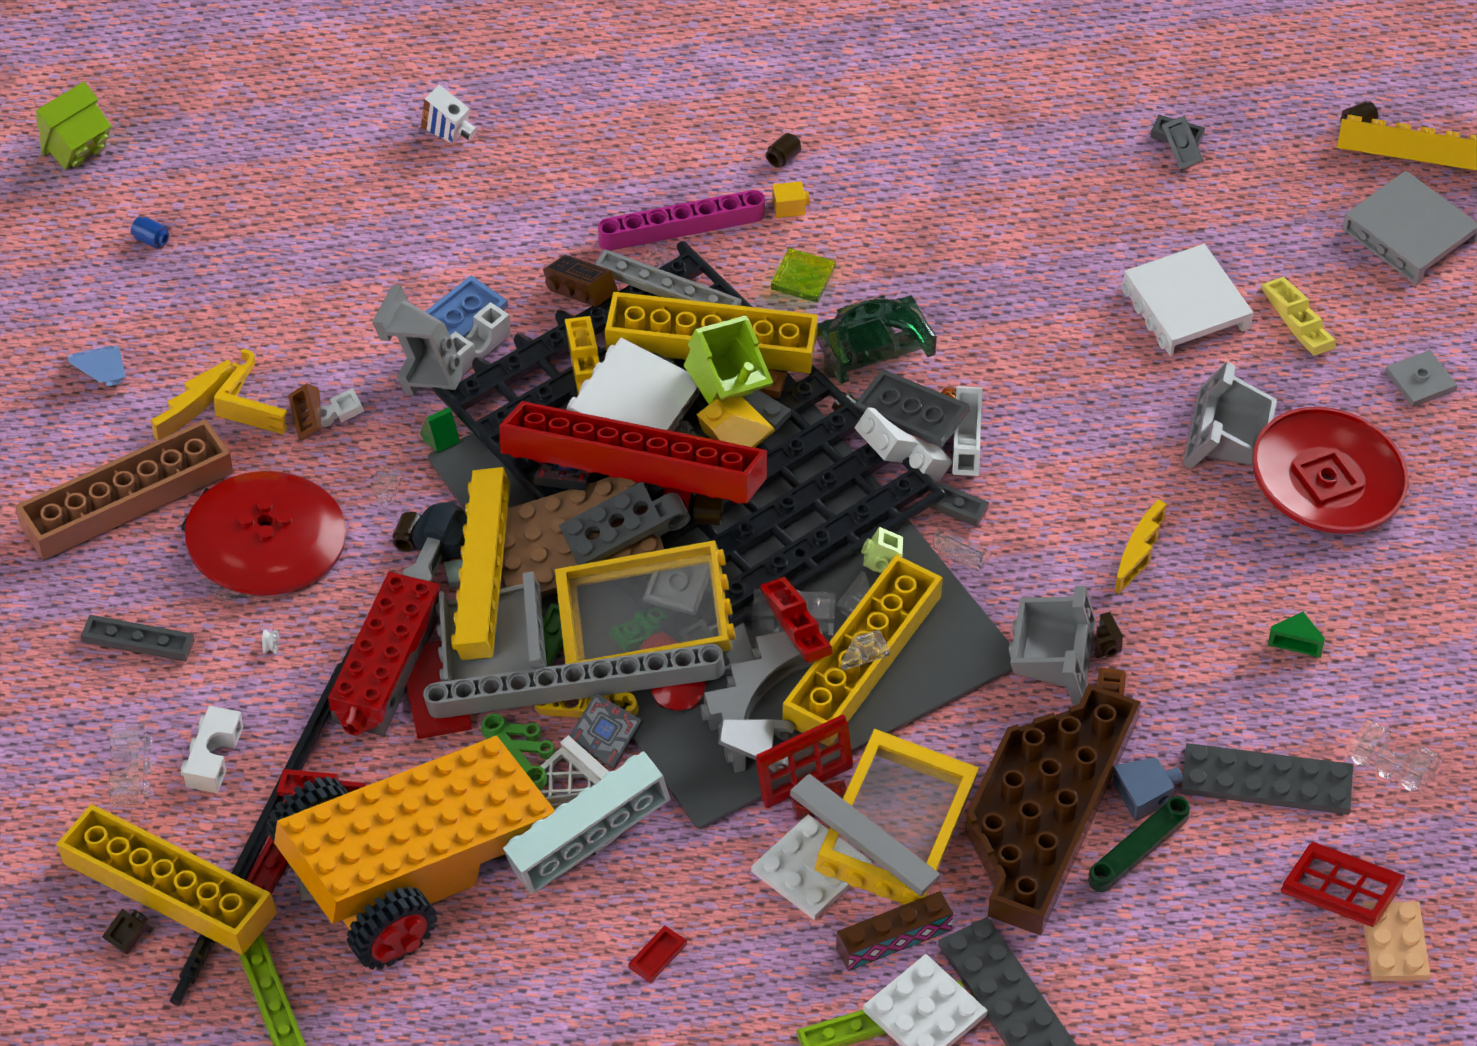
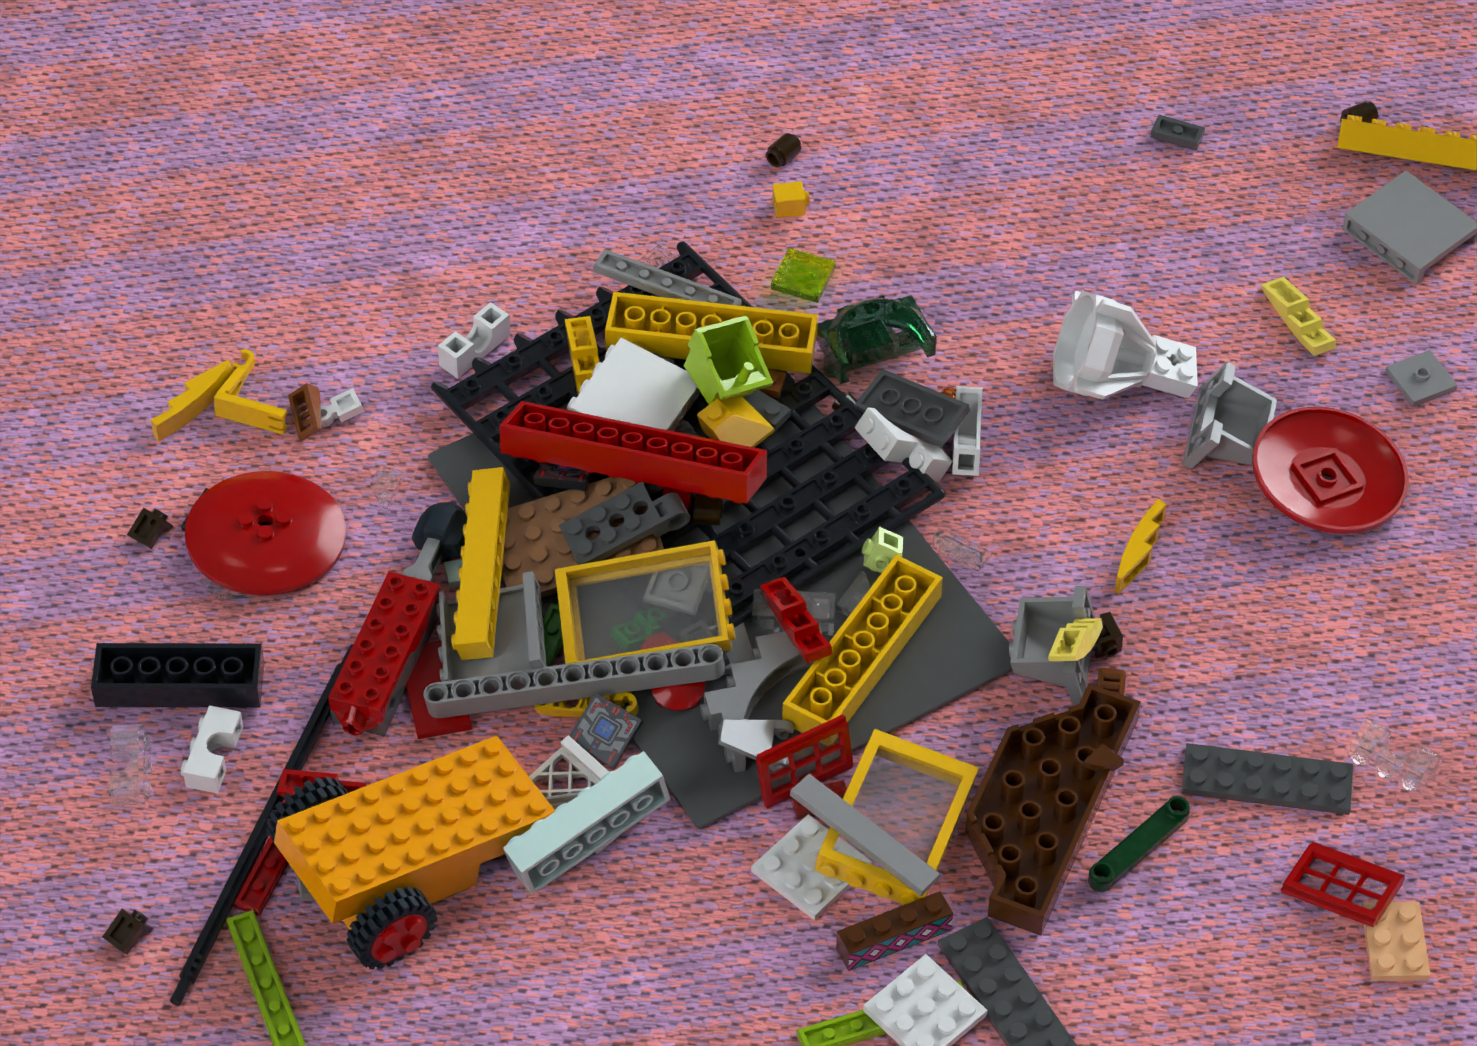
nougat brick [15,419,233,561] -> none
lime piece [36,81,112,170] -> none
yellow brick [56,804,277,955] -> none
light blue slope [67,345,126,386] -> none
dark grey plate [81,615,195,662] -> none
blue brick [131,217,170,249] -> none
white bush [262,629,279,654] -> none
light grey windscreen [372,285,463,395] -> none
dark brown brick [392,512,421,552] -> none
green slope [420,407,460,453] -> none
torso [421,85,477,143] -> none
medium blue plate [425,275,508,337] -> none
bright green plant [481,713,555,790] -> none
reddish brown brick [543,254,618,307] -> none
dark pink beam [598,190,765,250] -> none
red tile [628,925,687,983] -> none
clear tile [841,629,890,671] -> none
dark grey plate [929,483,989,527] -> none
sand blue torso [1112,758,1183,821] -> none
white panel [1121,244,1254,356] -> none
dark grey plate [1162,115,1204,171] -> none
green slope [1267,612,1325,658] -> none
none -> black brick [91,643,265,707]
none -> dark brown bracket [127,508,173,549]
none -> light yellow slope [1048,618,1103,661]
none -> white plate [1053,290,1198,400]
none -> reddish brown tile [1084,743,1124,771]

